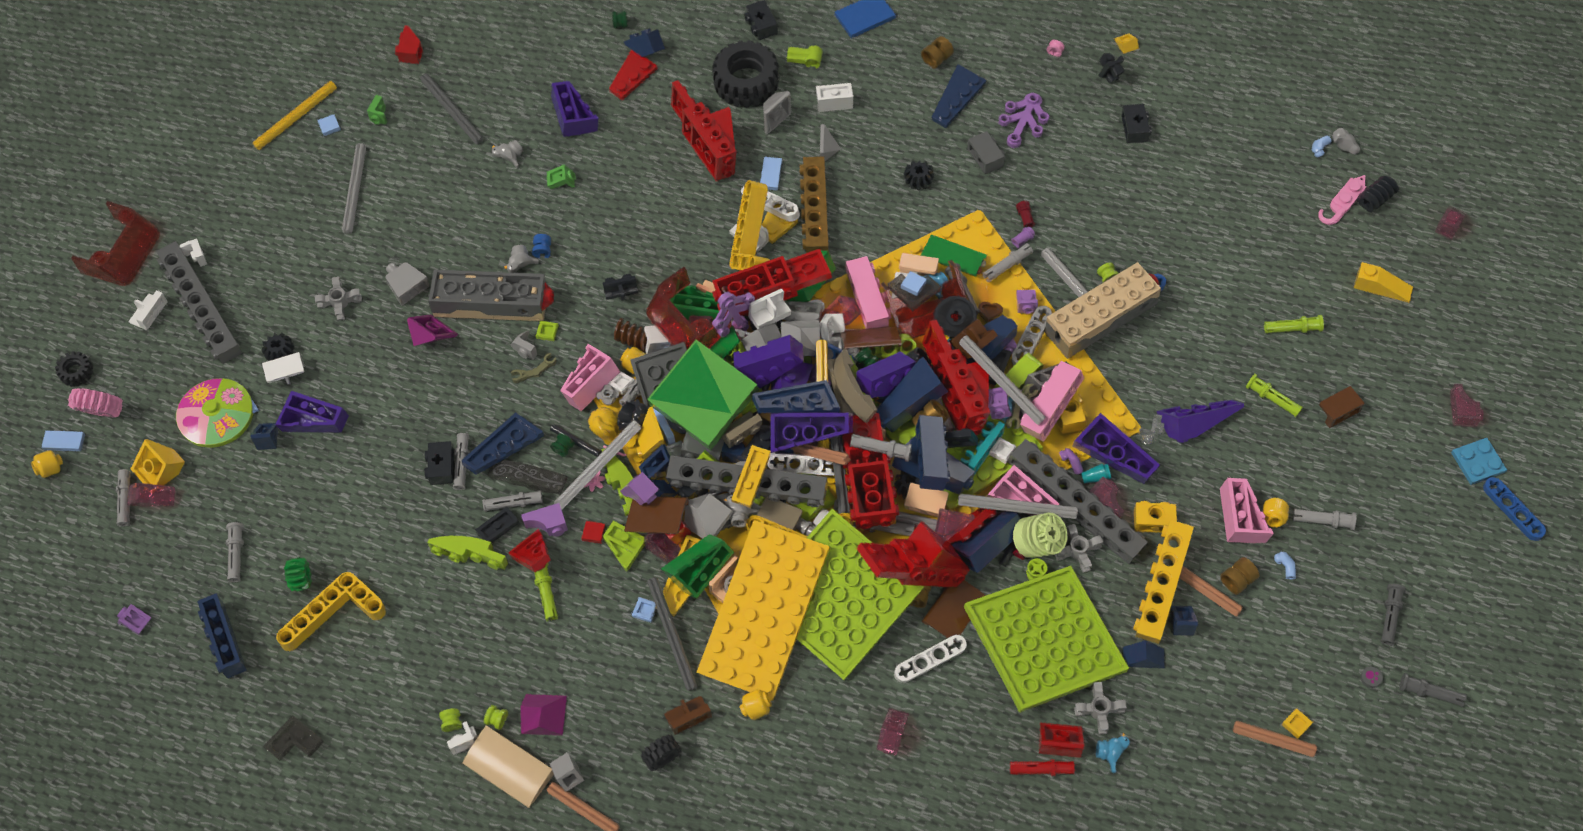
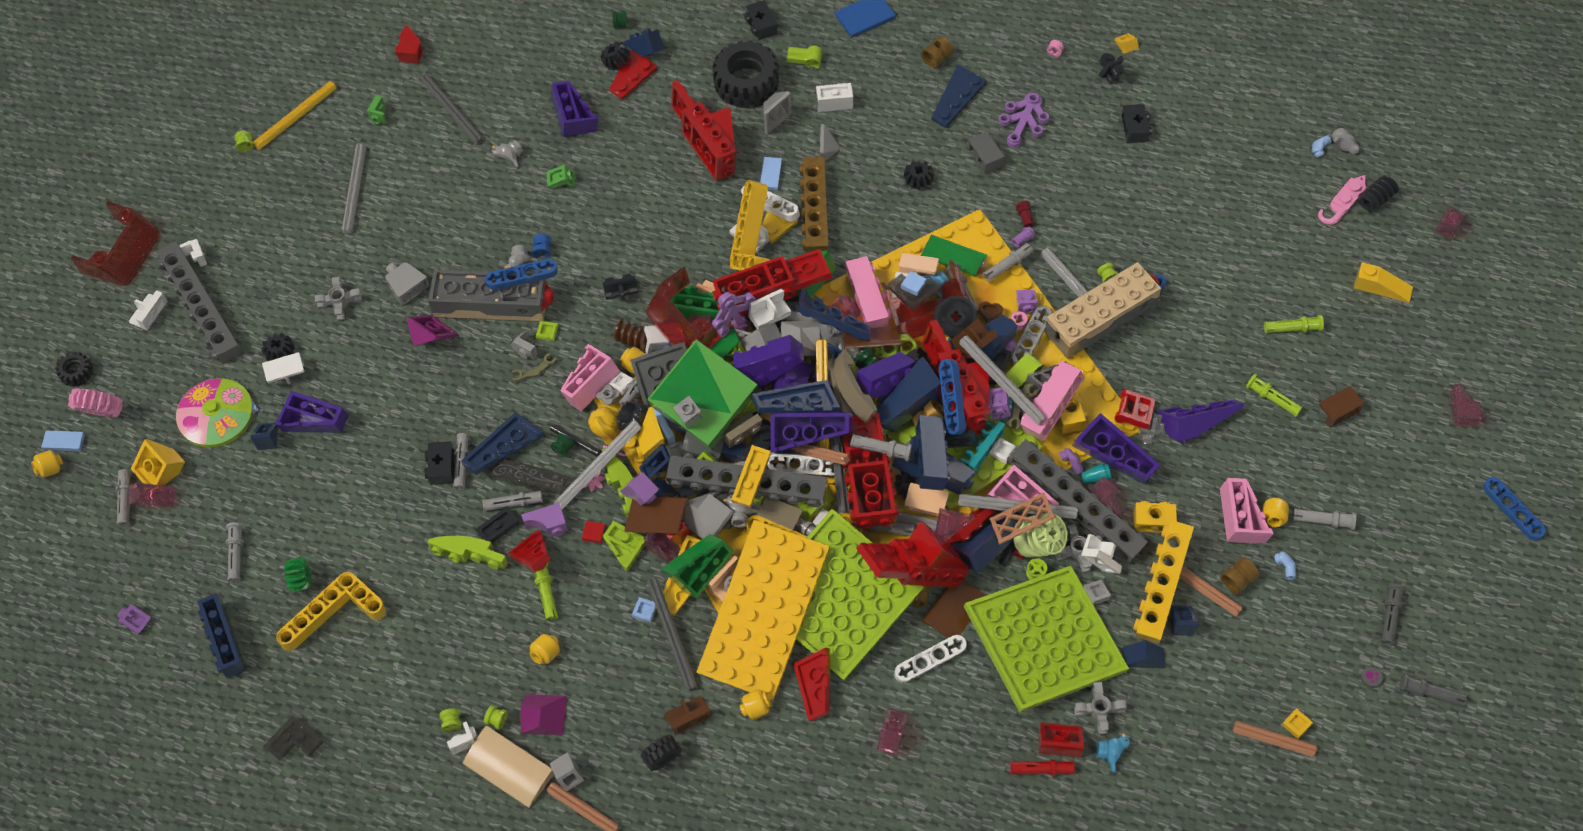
light blue tile [317,114,340,136] -> none
dark azure plate [1451,438,1507,485] -> none
none -> lime wheel [234,131,254,152]
none -> blue beam [485,259,558,290]
none -> yellow head [530,634,560,664]
none -> black gear [600,41,630,71]
none -> light grey brick [673,396,703,429]
none -> red wing [793,647,830,722]
none -> dark blue wing [798,289,871,341]
none -> blue beam [939,359,966,435]
none -> nougat window [990,492,1056,544]
none -> bright pink bush [1011,311,1028,331]
none -> white panel [1081,534,1122,574]
none -> light grey plate [1083,580,1111,605]
none -> red plate [1114,390,1156,430]

